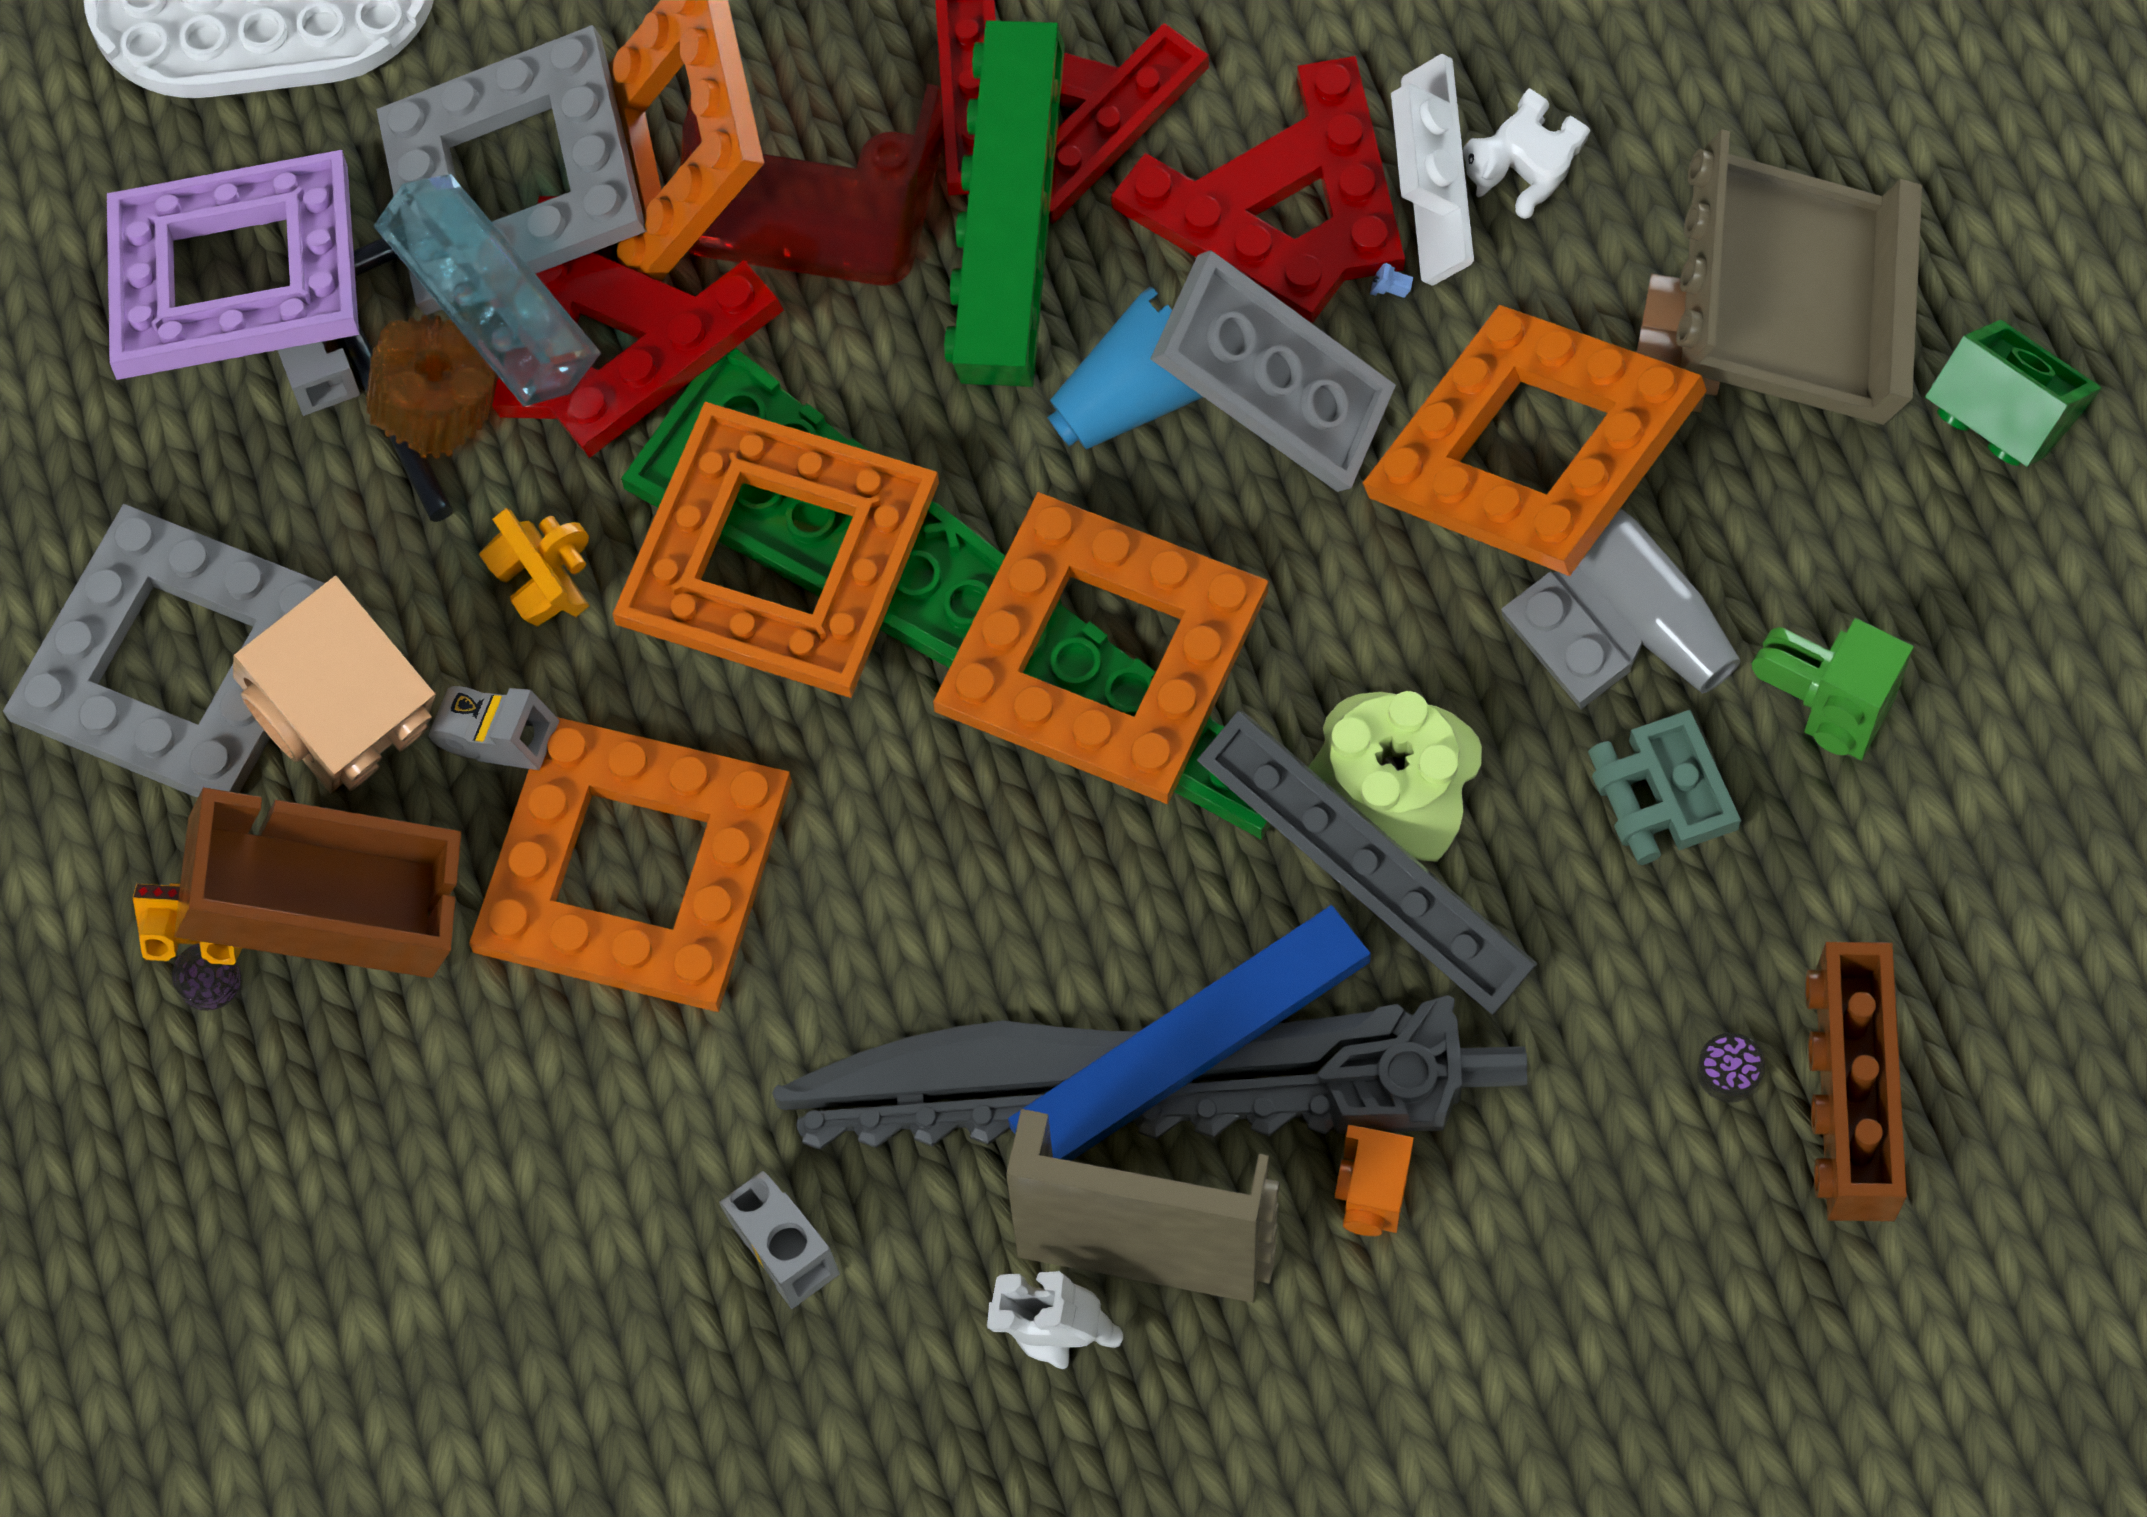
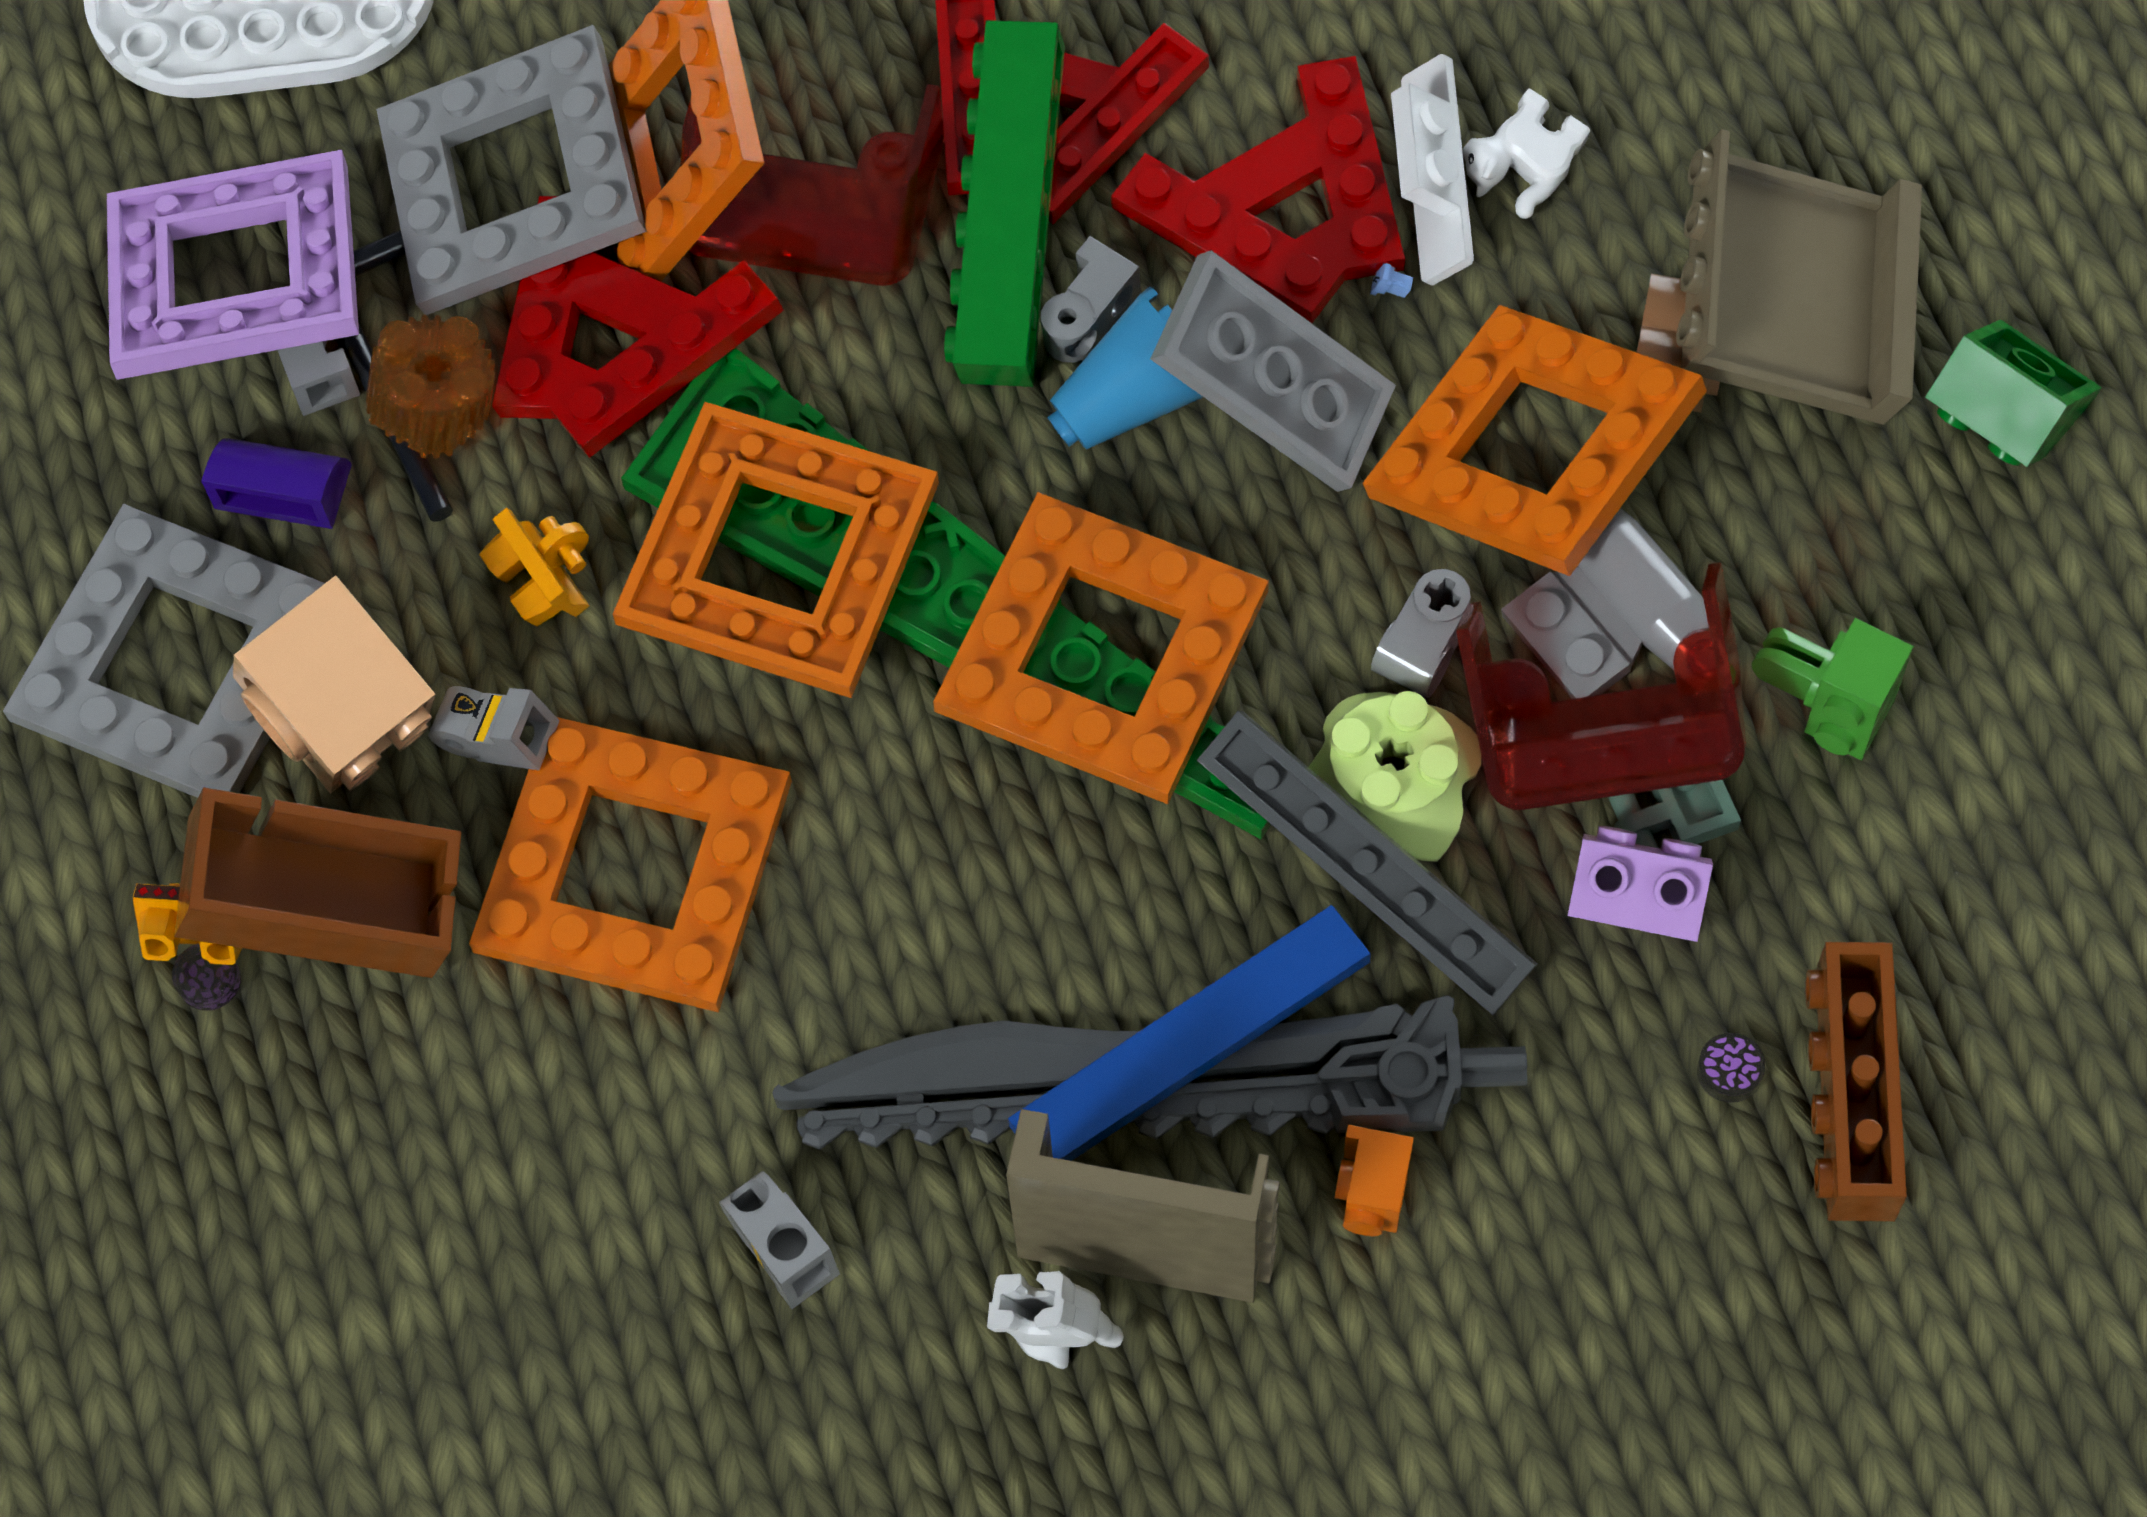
clear light blue brick [374,174,601,406] -> none
none -> dark purple brick [201,438,352,529]
none -> light grey leg [1041,236,1141,363]
none -> light grey piece [1371,569,1471,698]
none -> clear red windscreen [1456,562,1746,810]
none -> lavender brick [1568,826,1713,942]

